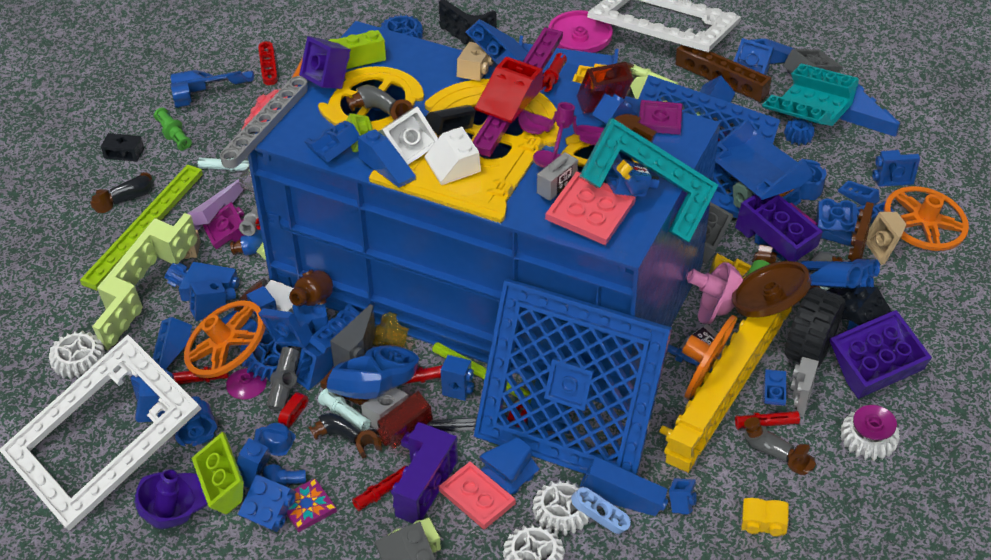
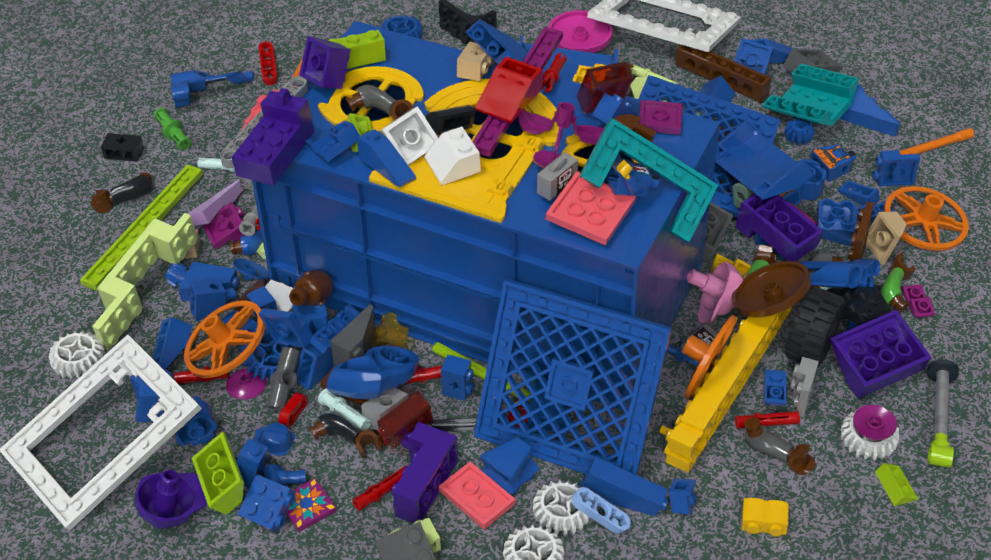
none -> dark purple hinge [231,88,314,186]
none -> blue dish [233,259,269,281]
none -> blue torso [810,145,856,182]
none -> lime slope [875,463,918,506]
none -> piece [881,253,916,313]
none -> orange piece [899,128,974,155]
none -> magenta slope [901,284,935,318]
none -> piece [927,359,959,468]

